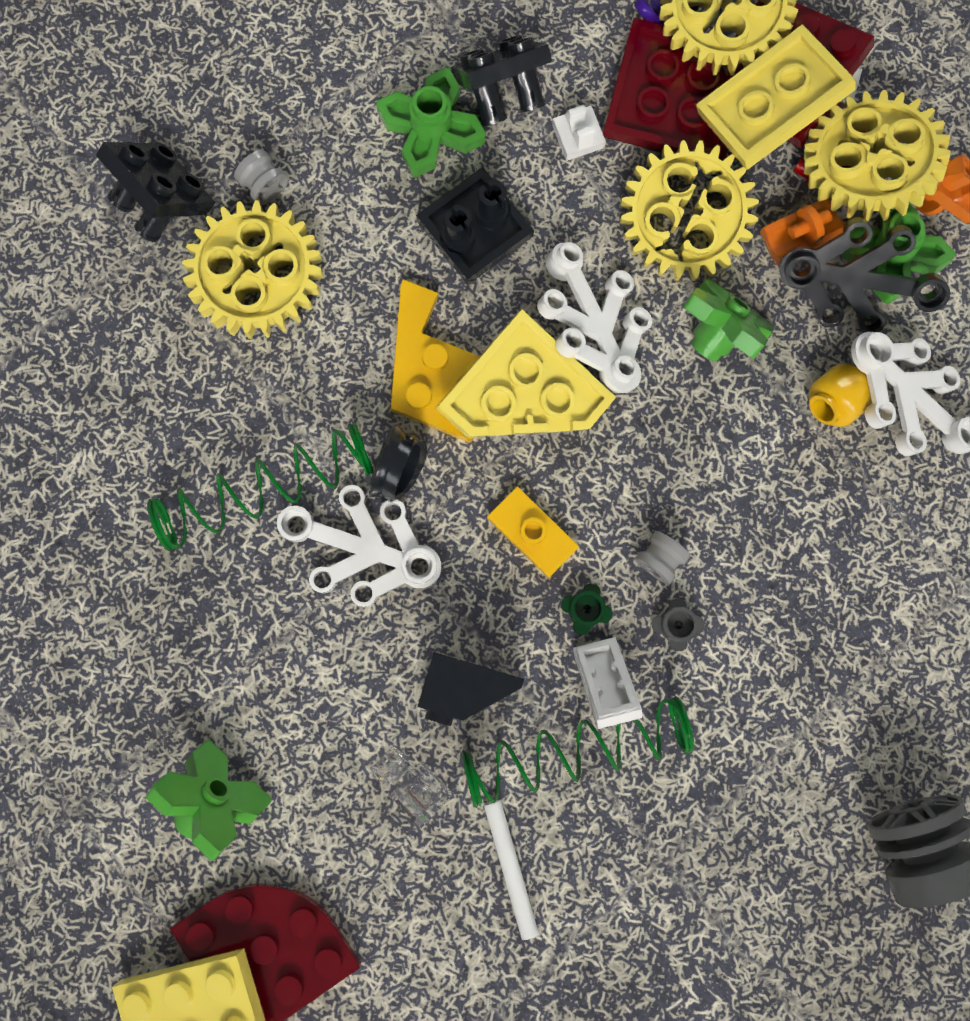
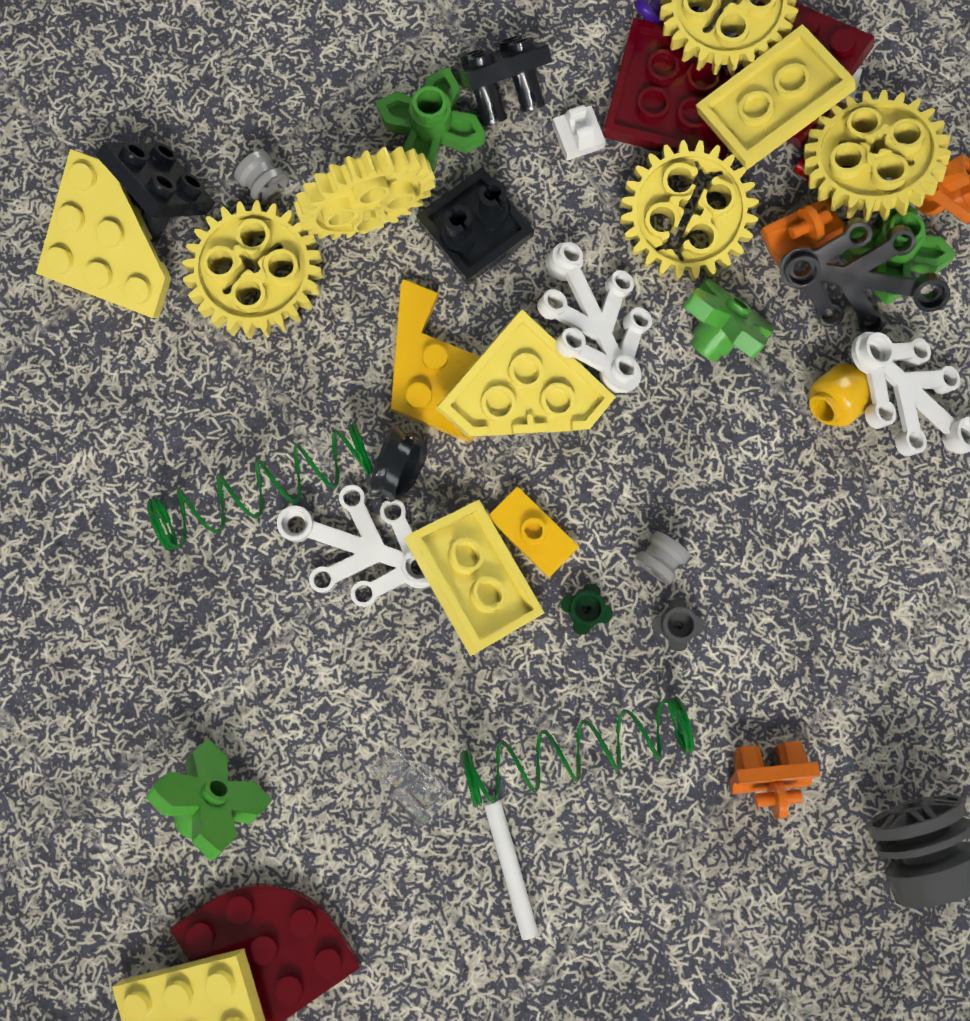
black slope [417,652,524,726] -> none
white plate [573,637,642,729] -> none
none -> light yellow plate [36,149,171,318]
none -> light yellow gear [294,146,436,240]
none -> light yellow plate [404,500,545,656]
none -> orange hips [729,741,821,819]

